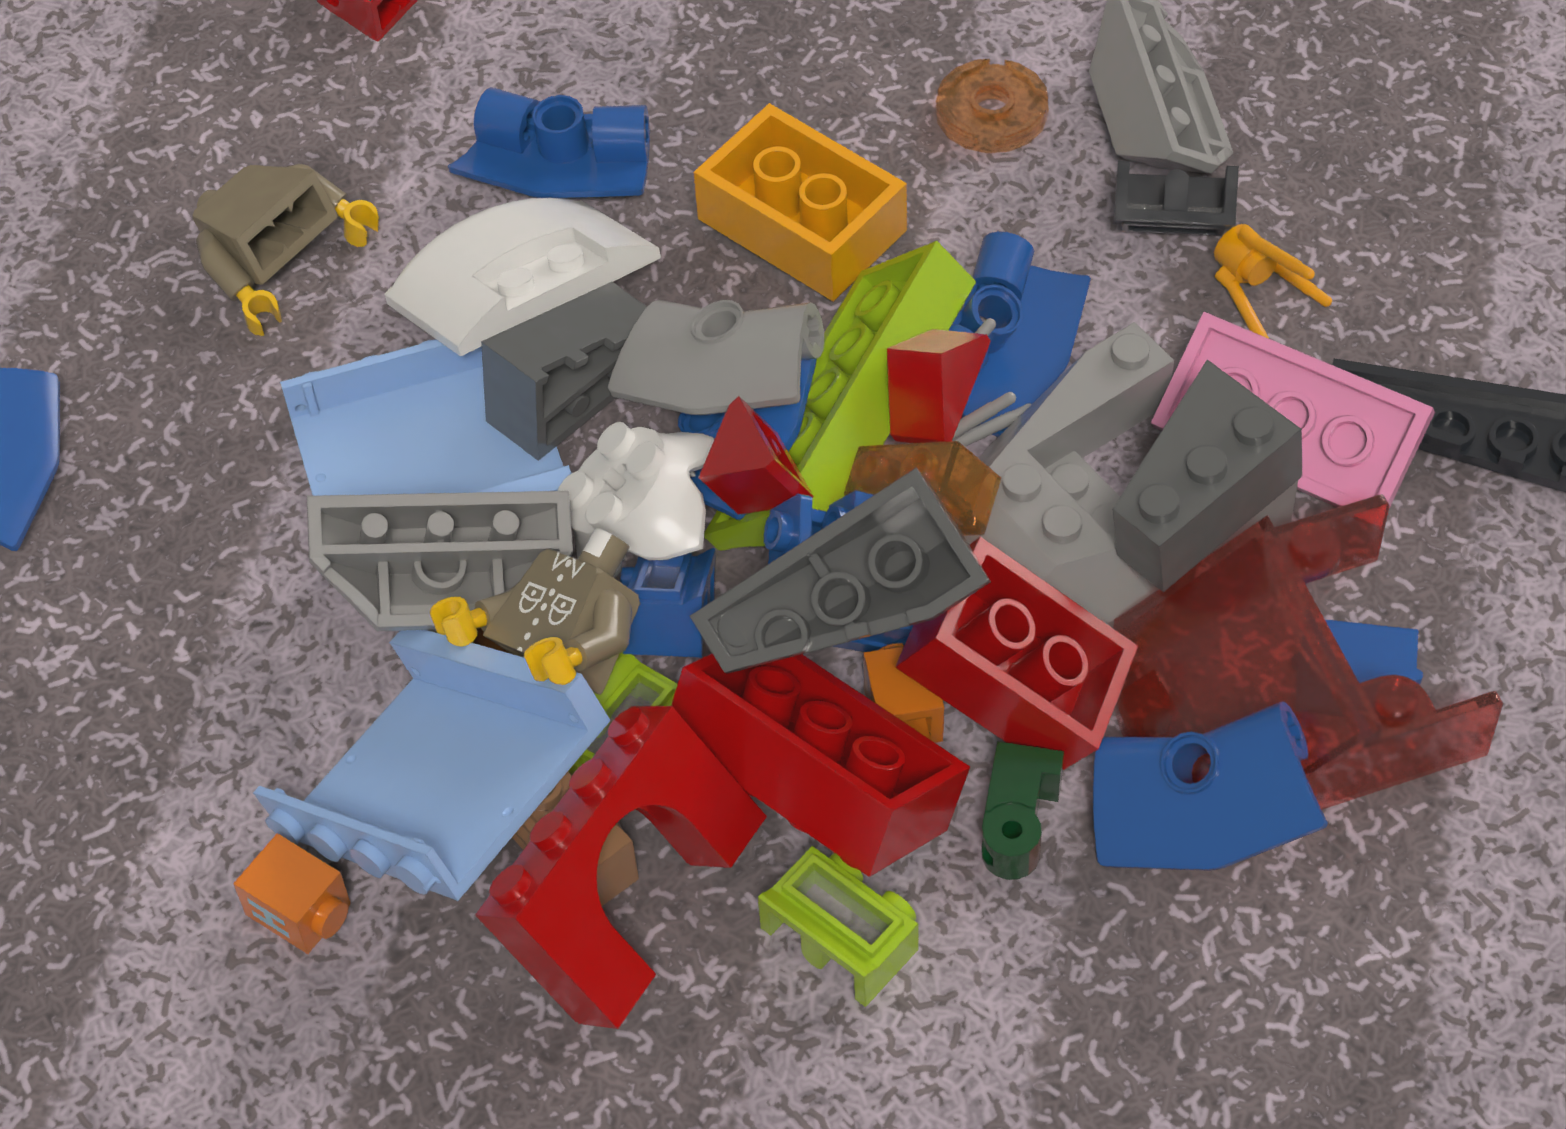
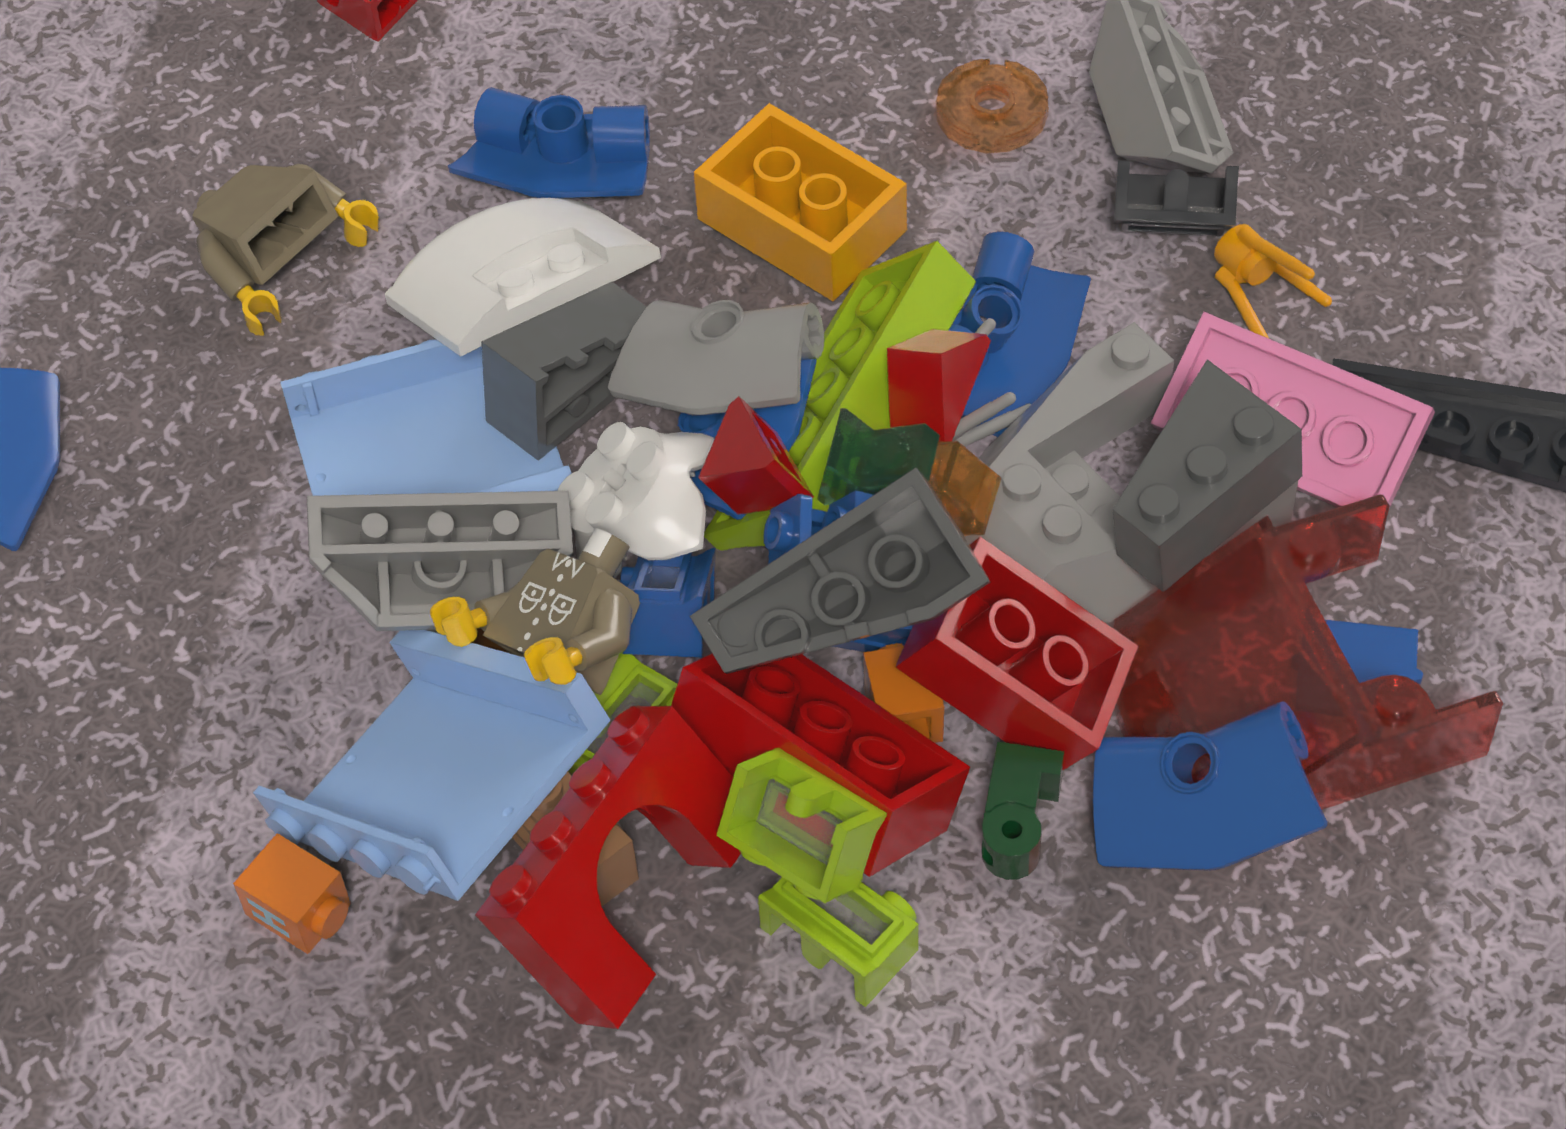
none -> lime window [716,748,887,903]
none -> clear green slope [817,408,940,505]

